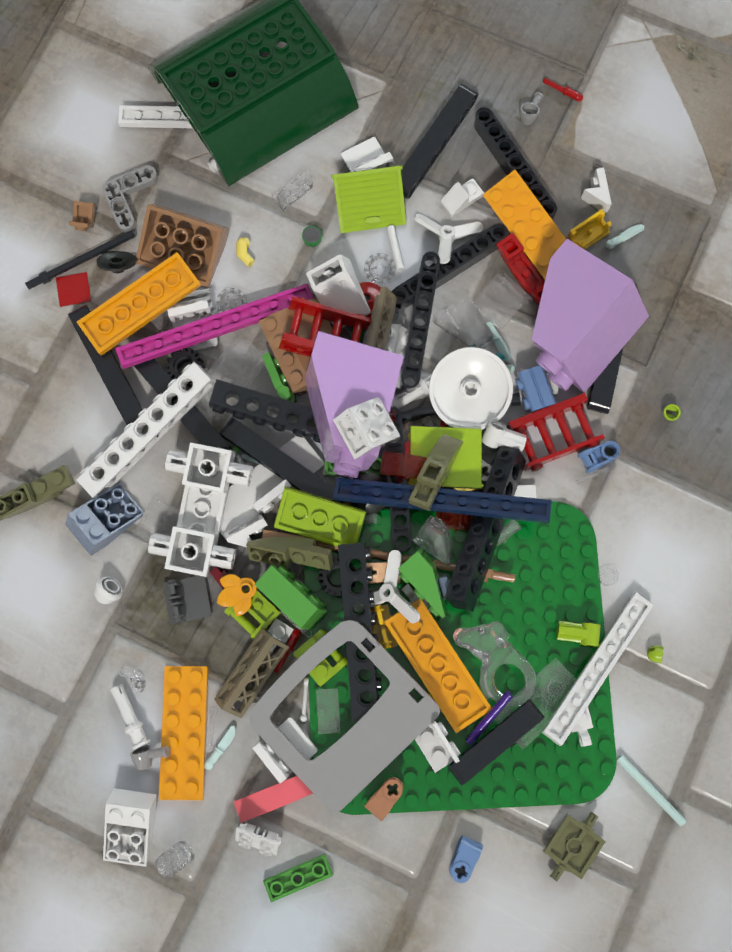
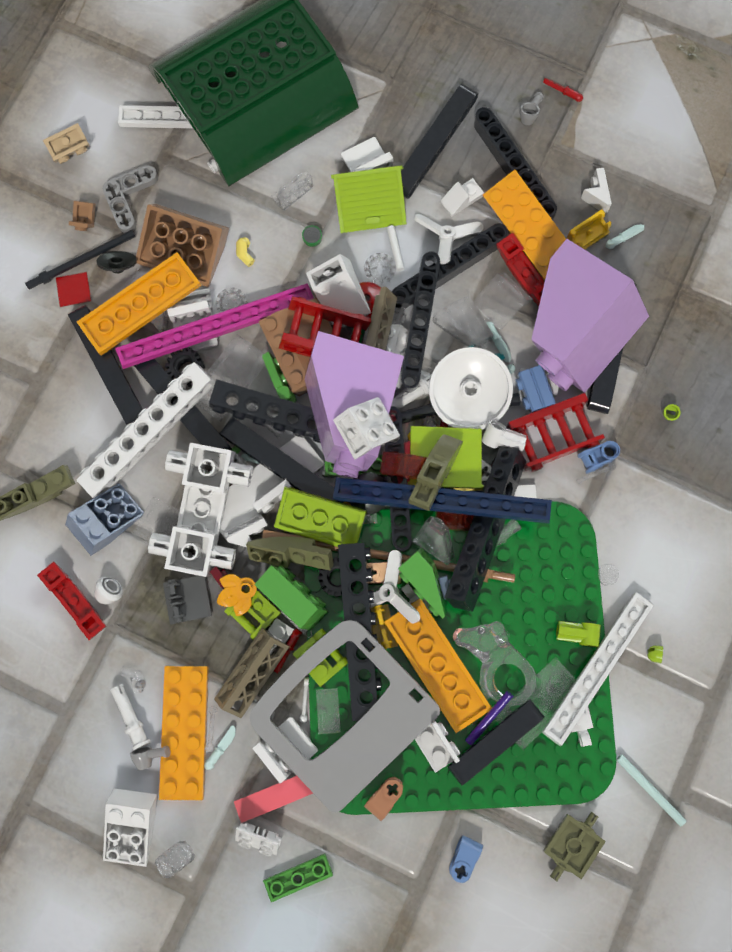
none -> red slope [37,561,107,640]
none -> tan bracket [43,123,90,164]

